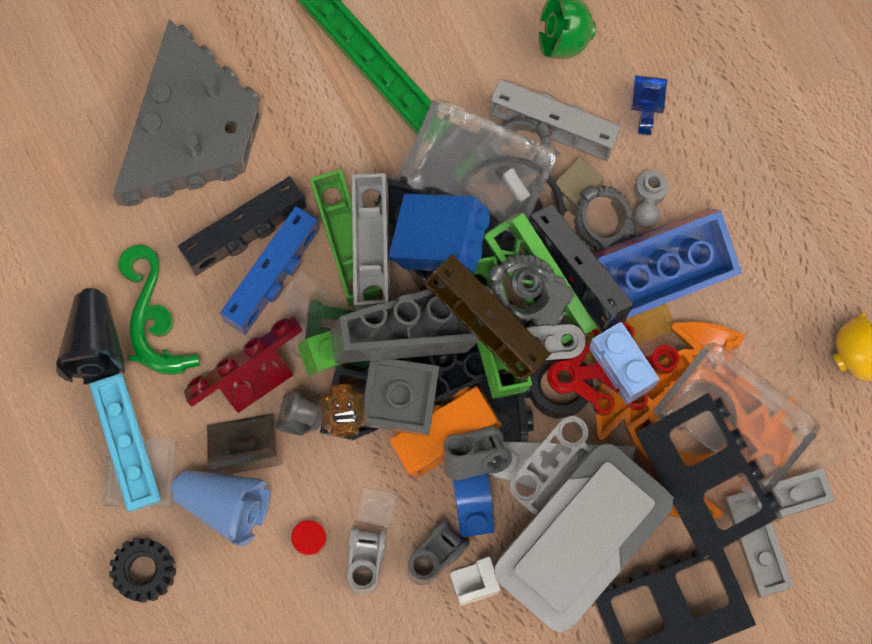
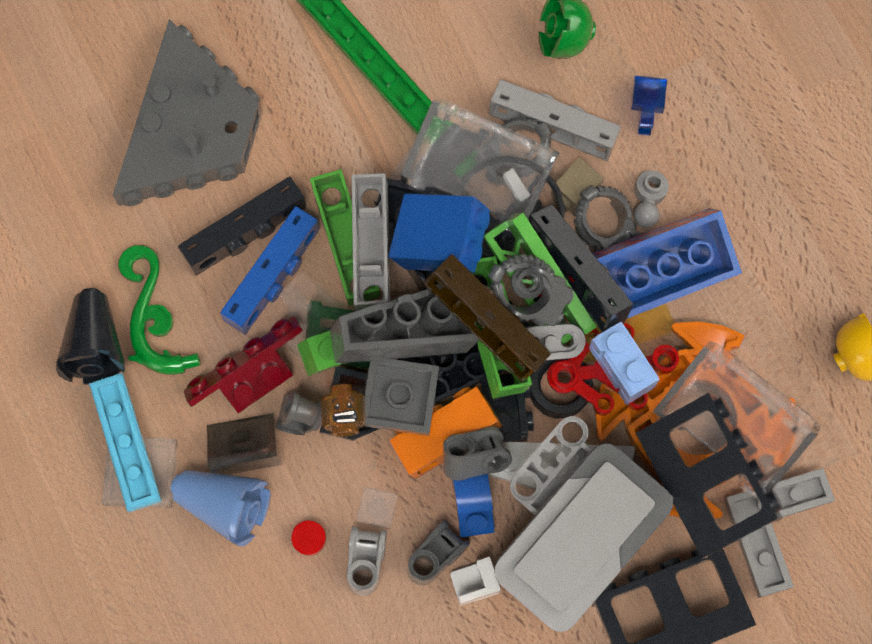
black tyre [109,537,176,603] -> none

